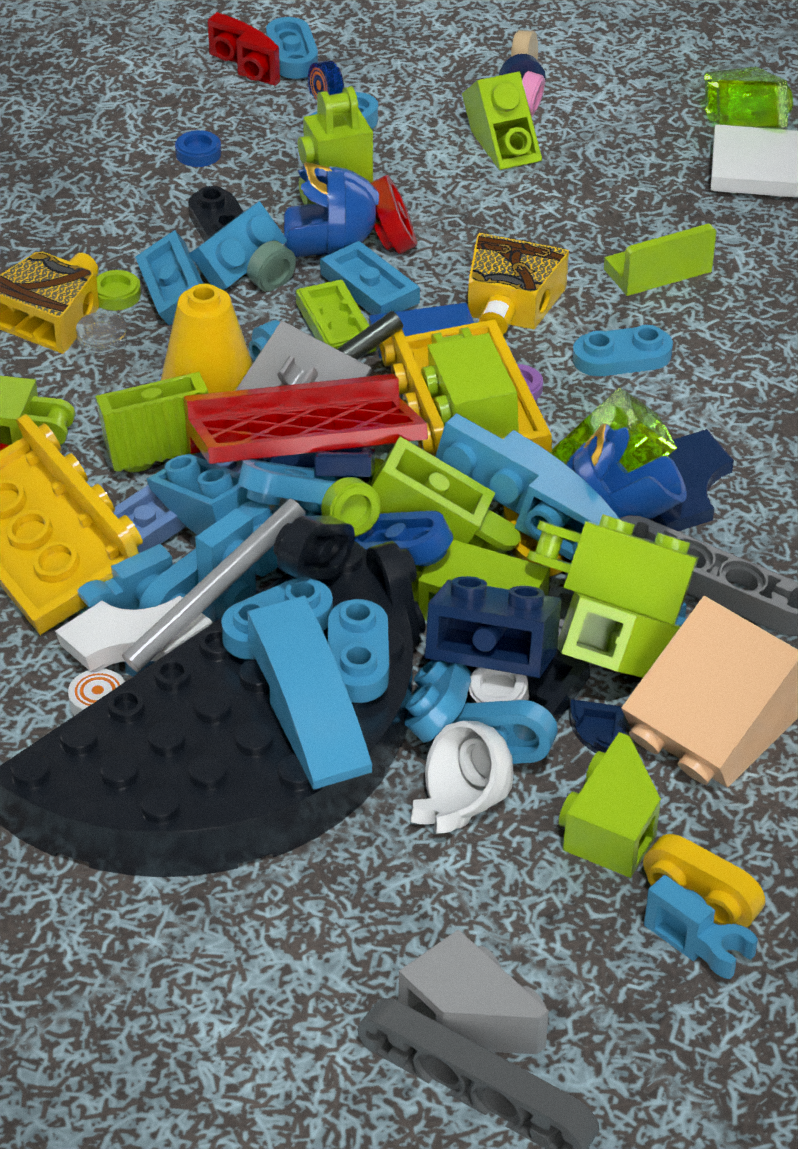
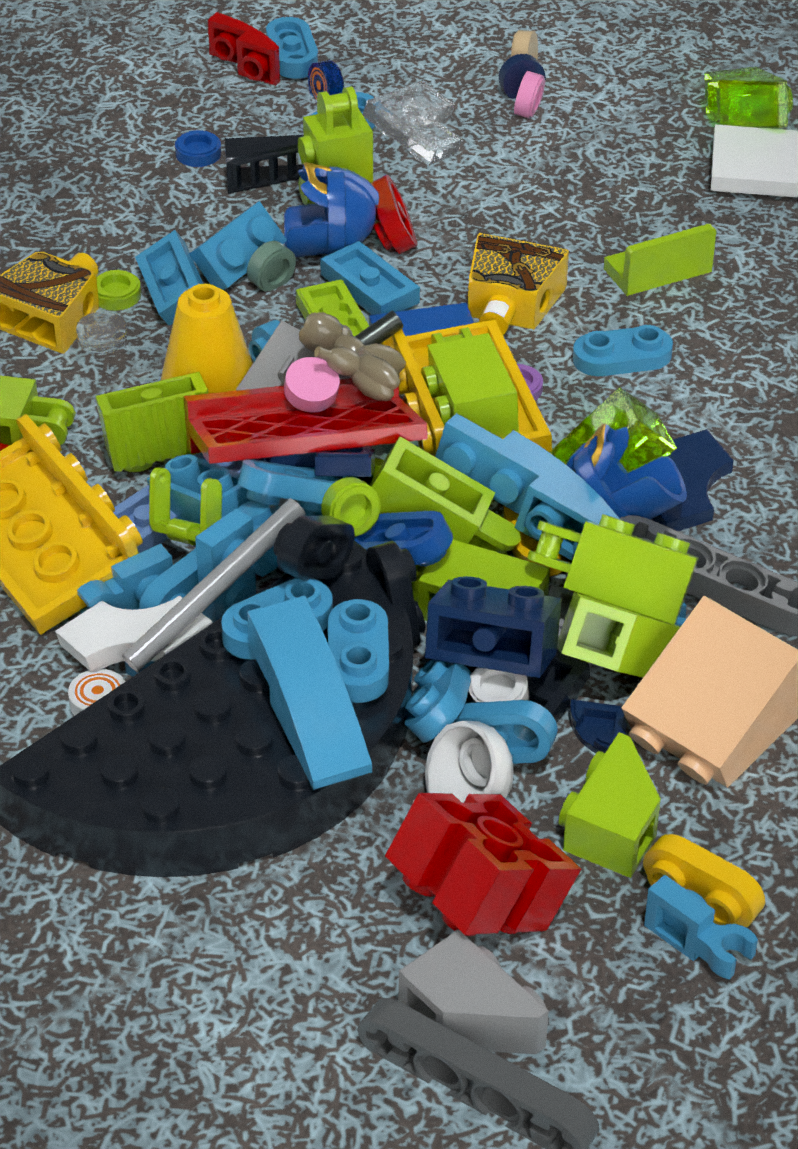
black plate [188,186,244,242] -> none
lime slope [462,71,543,170] -> none
none -> lime piece [149,467,222,545]
none -> black slope [225,135,304,194]
none -> bright pink tile [284,357,340,412]
none -> dark tan piece [299,312,406,401]
none -> clear plate [362,80,463,166]
none -> red brick [385,793,582,936]

